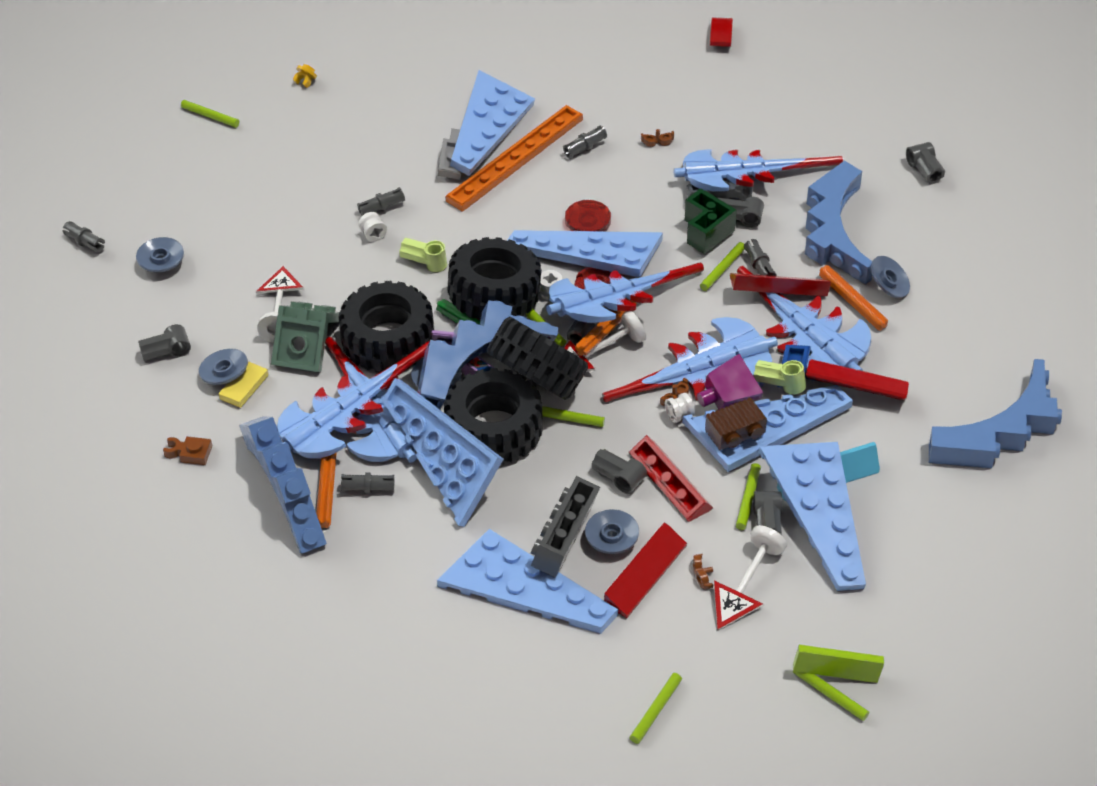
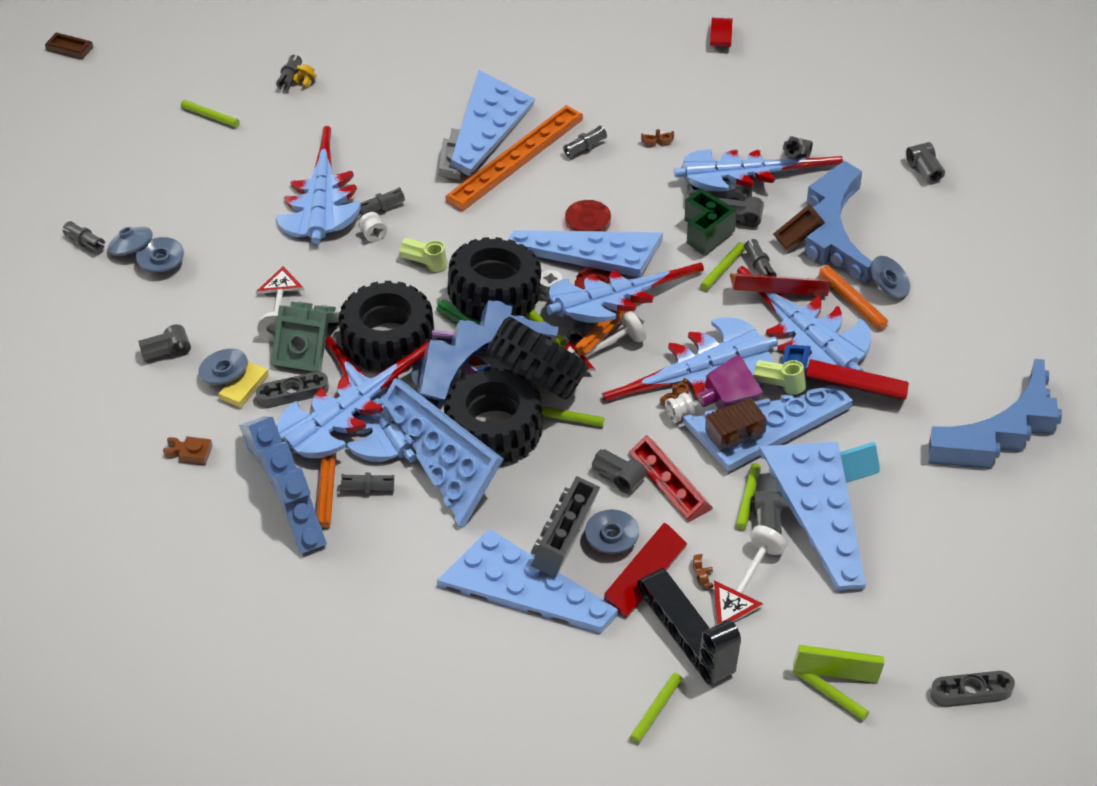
none -> reddish brown tile [45,32,94,60]
none -> sand blue dish [108,227,153,256]
none -> dark grey beam [256,372,329,408]
none -> dark grey pin [276,54,302,91]
none -> light blue animal [277,126,361,245]
none -> black beam [637,568,741,685]
none -> reddish brown tile [773,204,825,253]
none -> dark grey piece [783,136,813,158]
none -> dark grey beam [930,671,1015,707]

